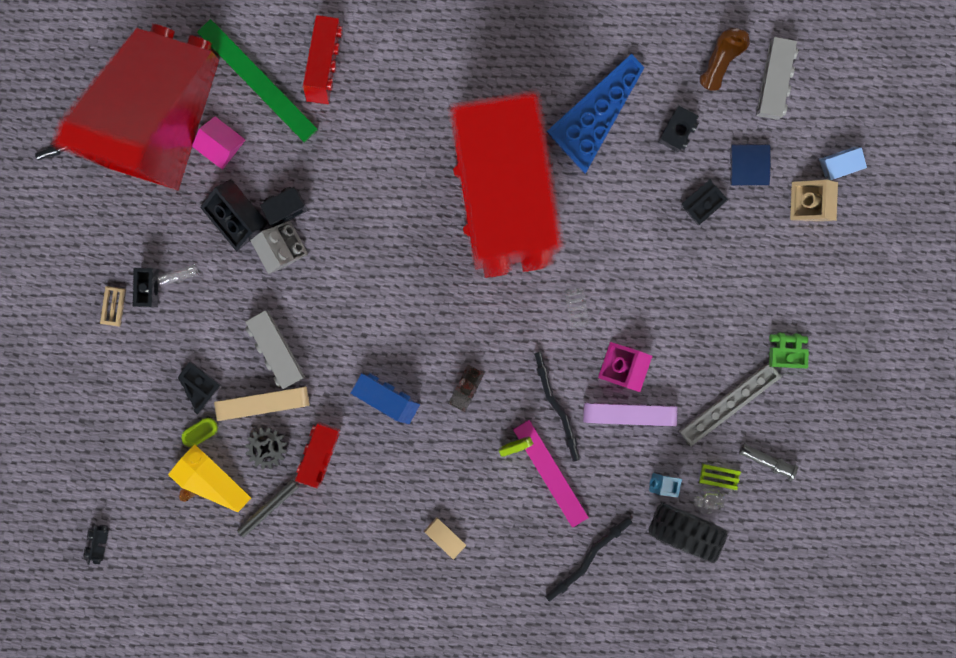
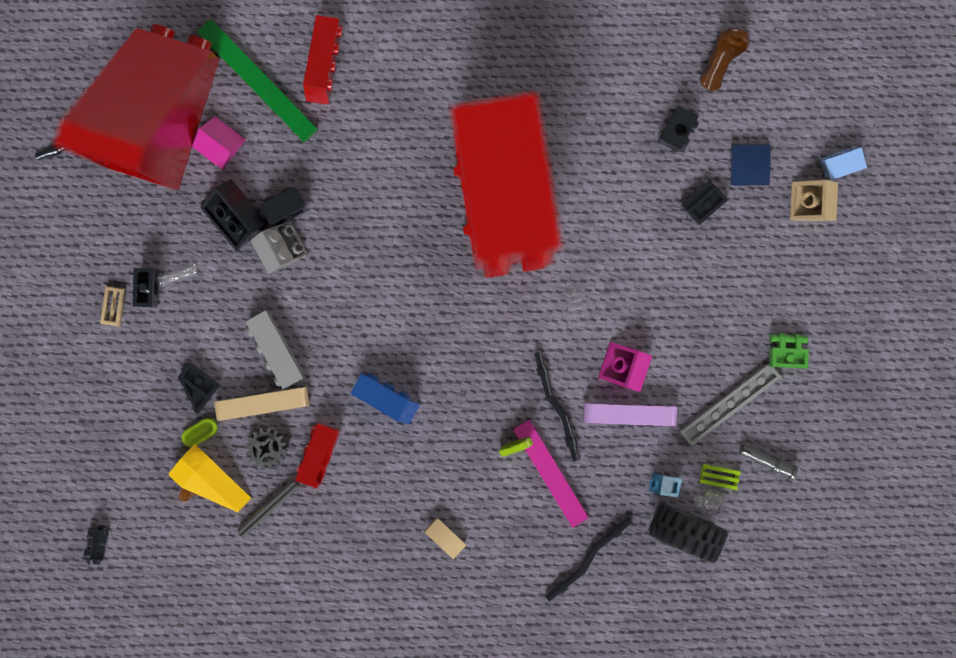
clear smoke slope [448,365,484,412] -> none
blue wing [546,54,644,174] -> none
light grey brick [756,37,798,120] -> none

